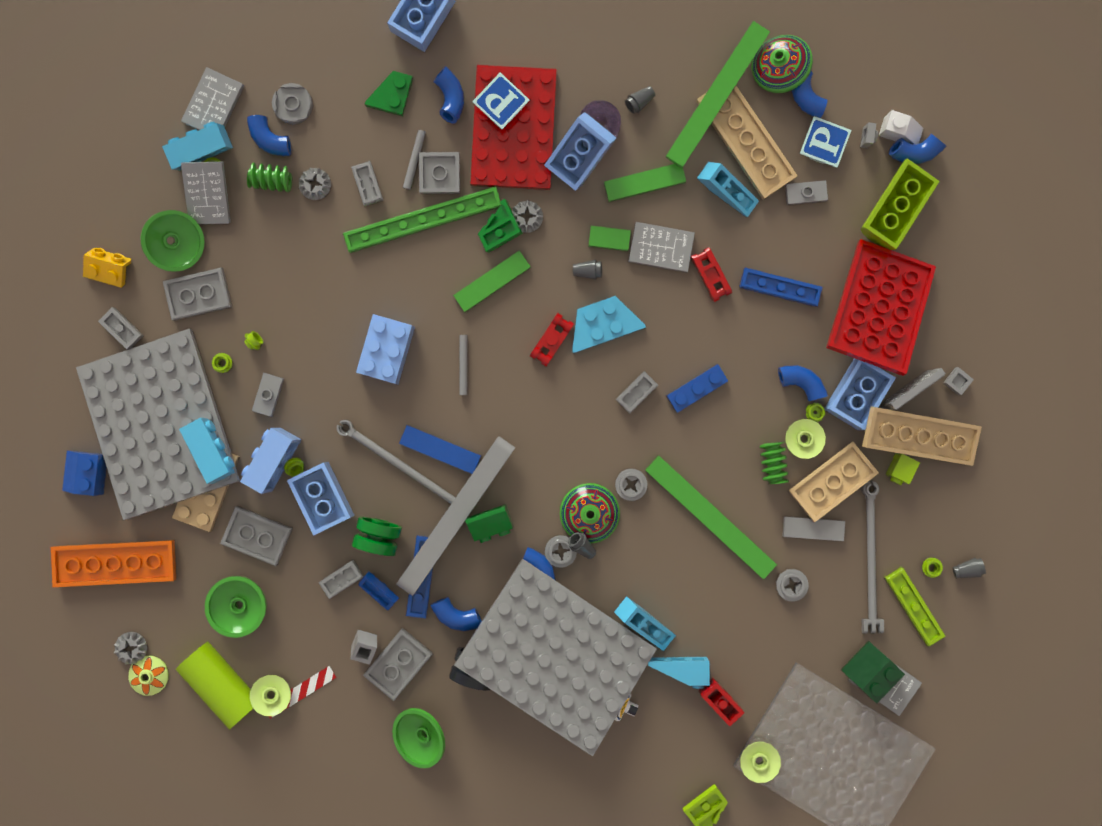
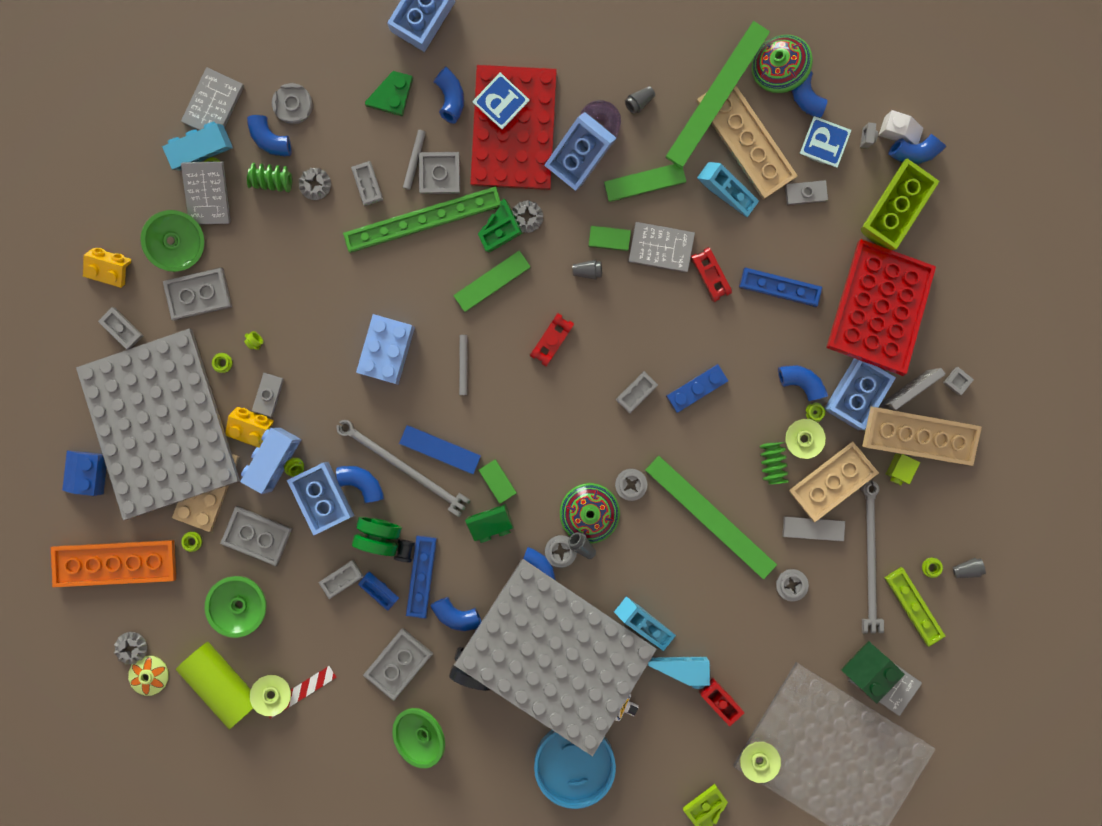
medium azure brick [179,417,235,484] -> none
light grey brick [350,630,377,665] -> none
light grey beam [396,436,516,596] -> none
medium azure wing [572,296,646,353] -> none
none -> lime plate [181,532,202,552]
none -> yellow bracket [225,407,274,448]
none -> blue cylinder [336,466,384,503]
none -> black bush [394,539,415,563]
none -> bright green tile [479,459,517,504]
none -> dark azure piece [534,730,616,809]

